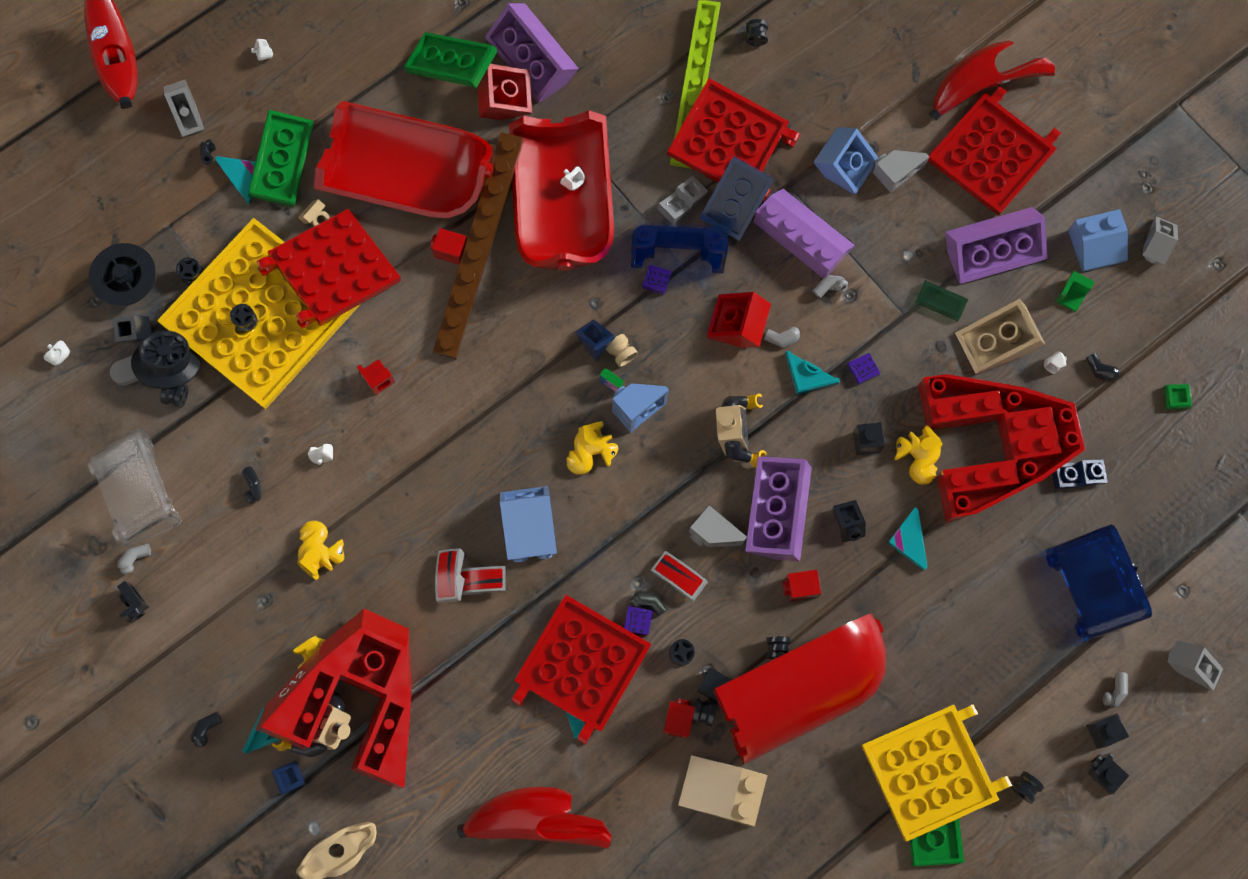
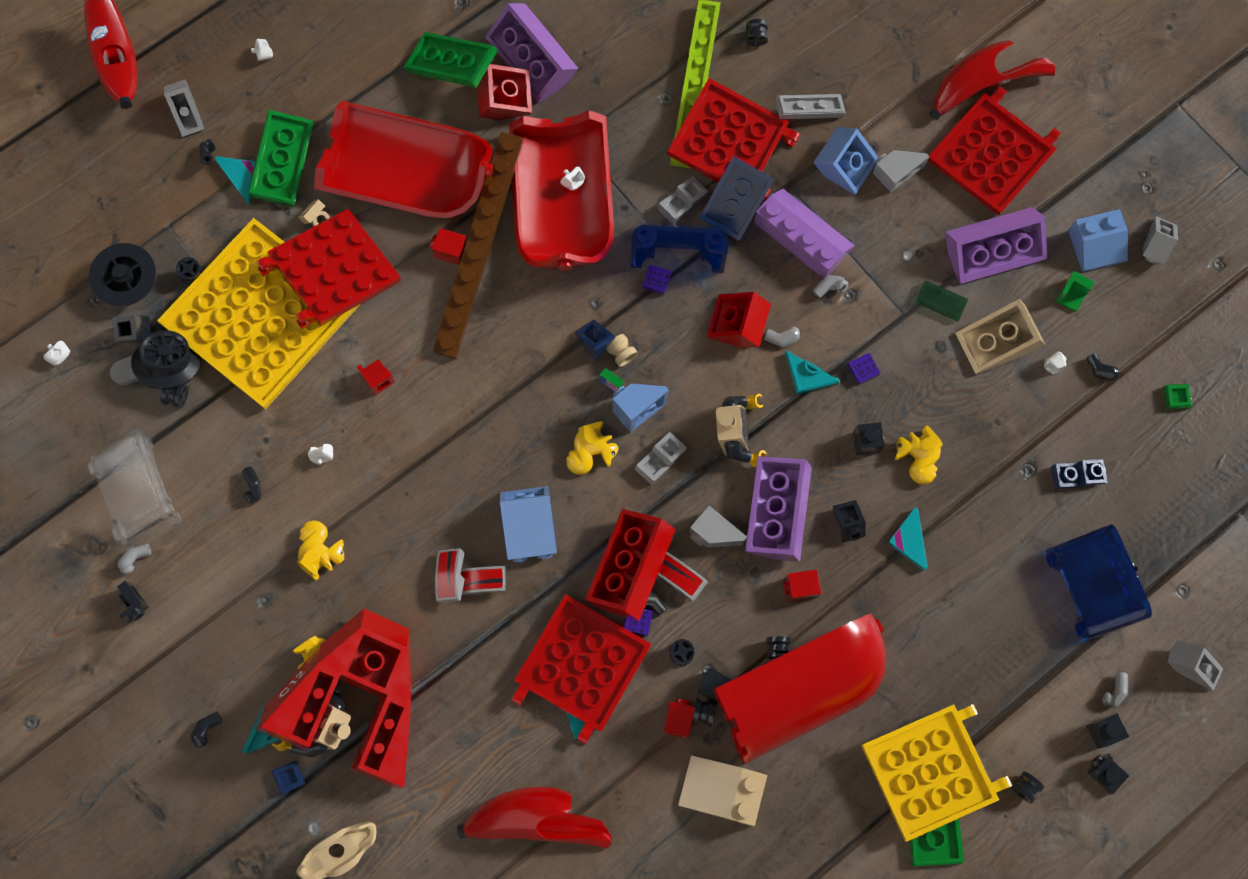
black wheel [230,304,258,332] -> none
red piece [918,374,1086,523] -> none
none -> red brick [585,509,676,621]
none -> light grey slope [634,432,687,485]
none -> light grey tile [775,94,846,119]

